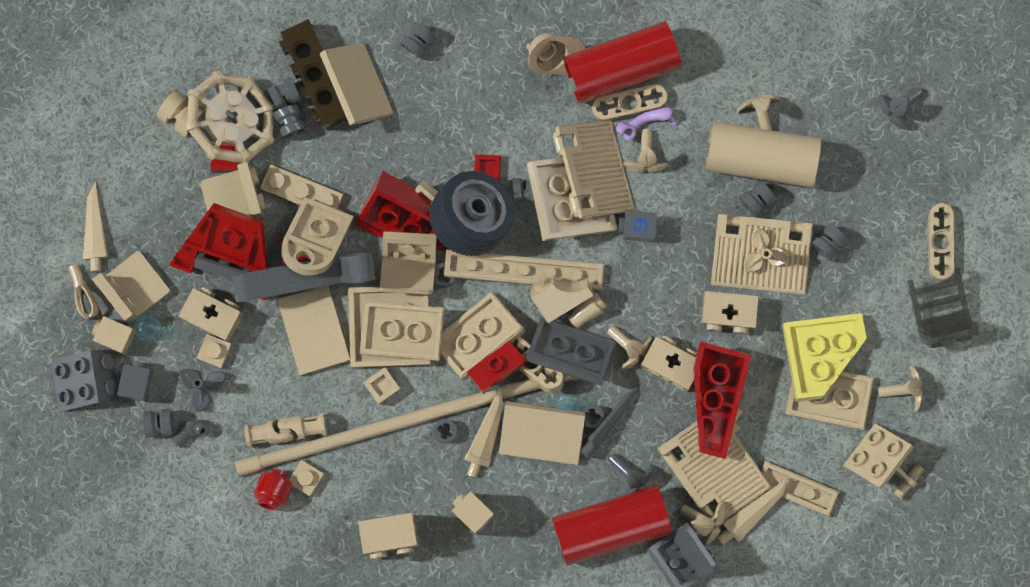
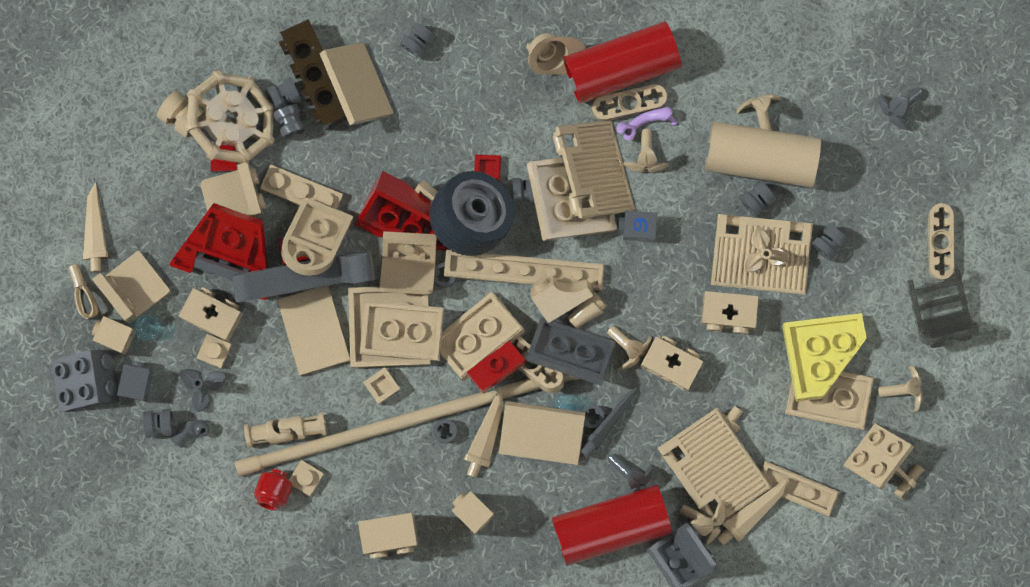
red wedge [693,341,751,459] -> none

